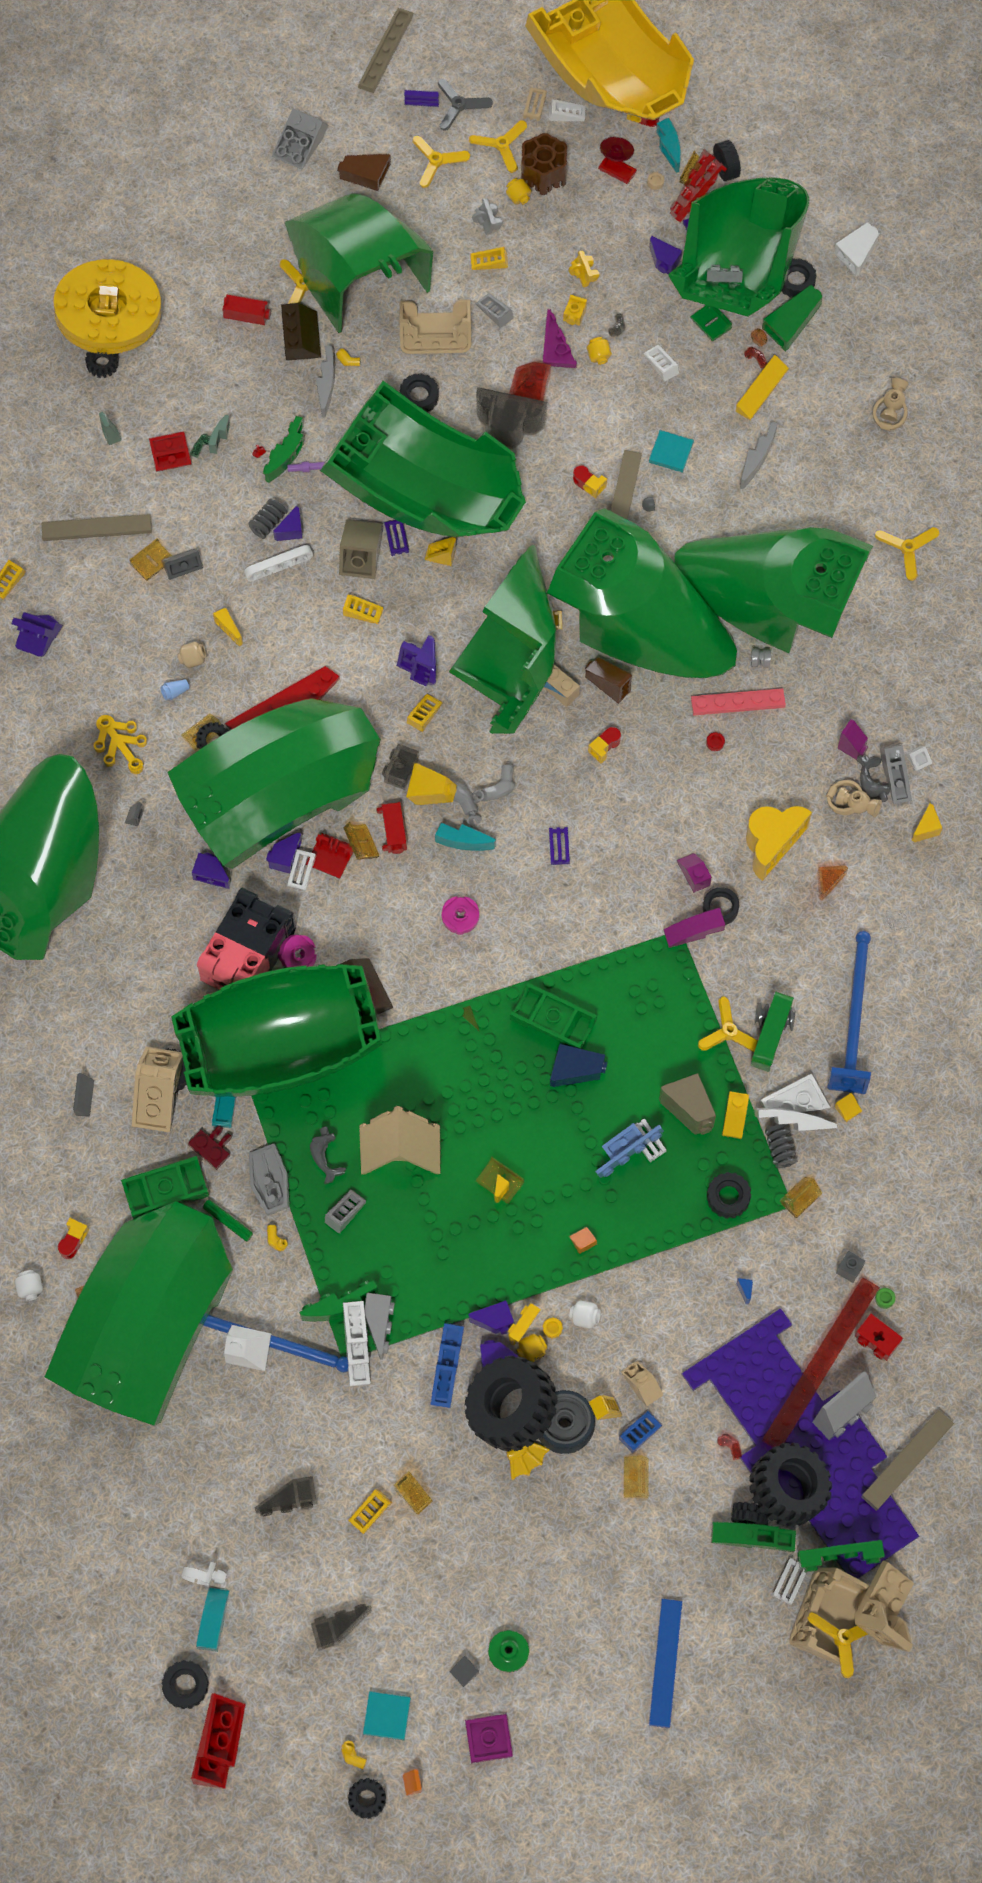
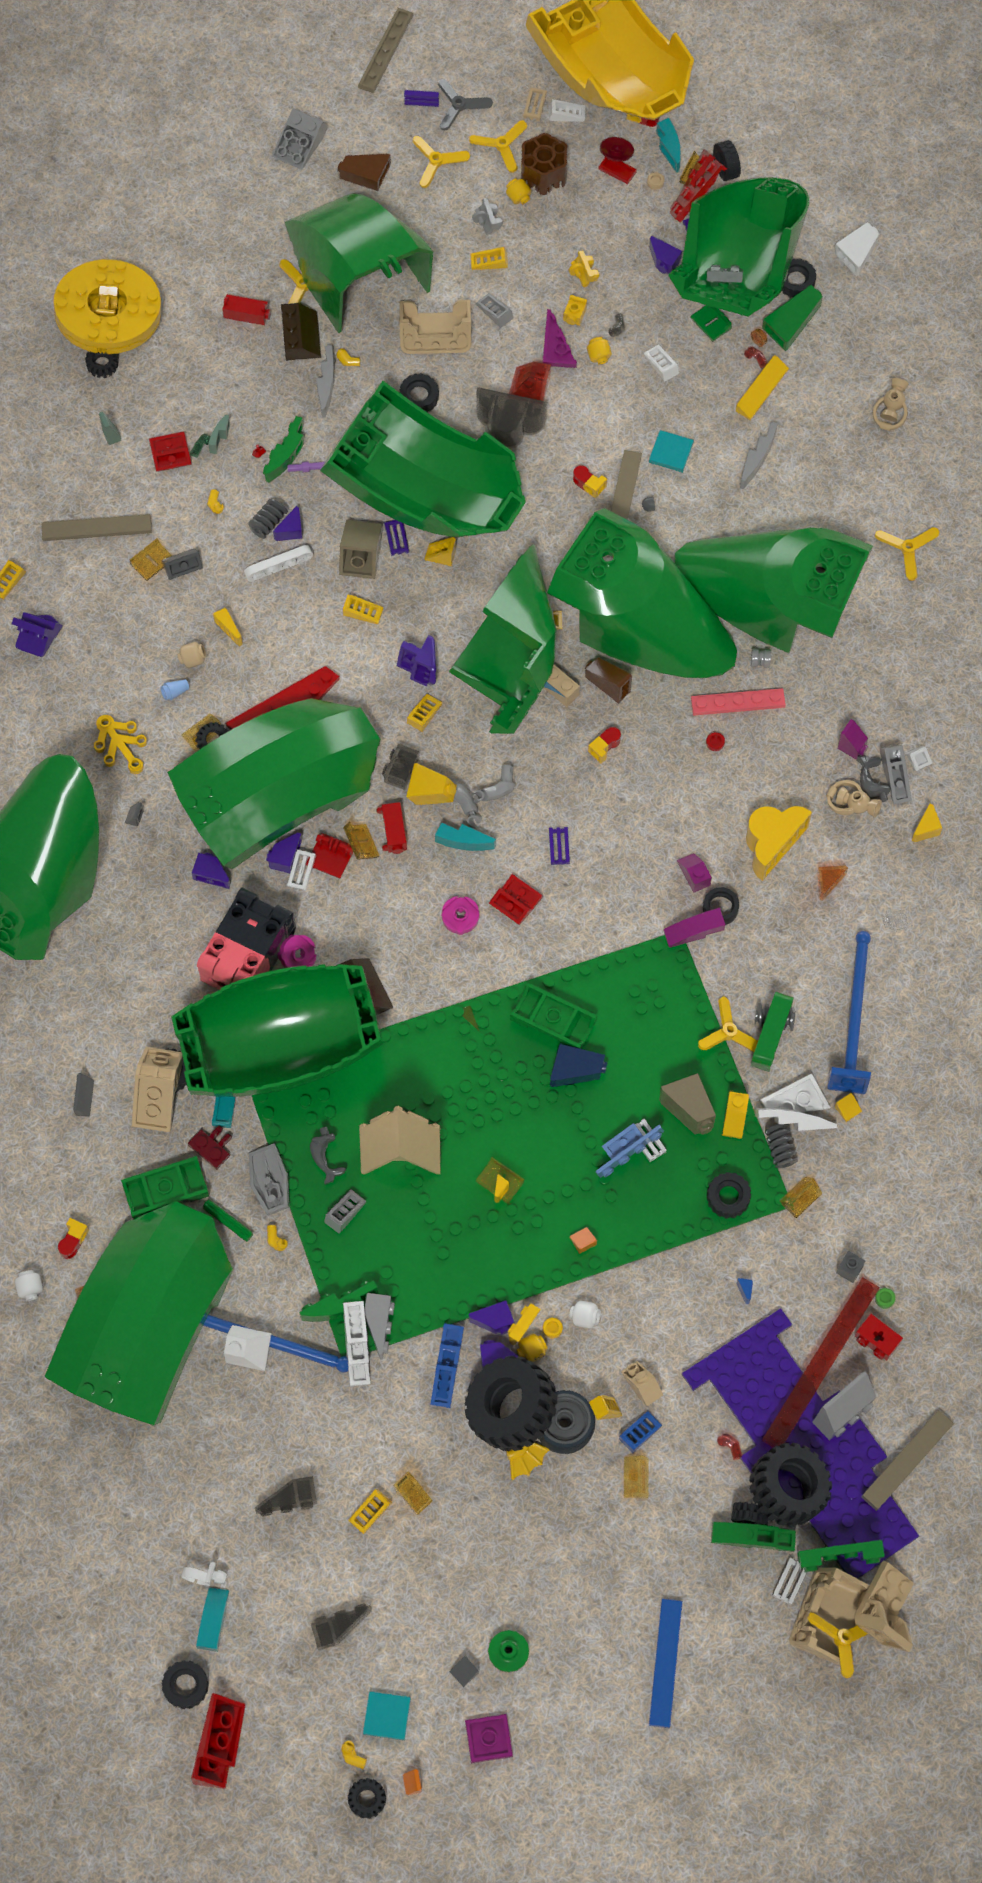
none -> yellow arm [207,489,224,514]
none -> red slope [489,874,543,925]

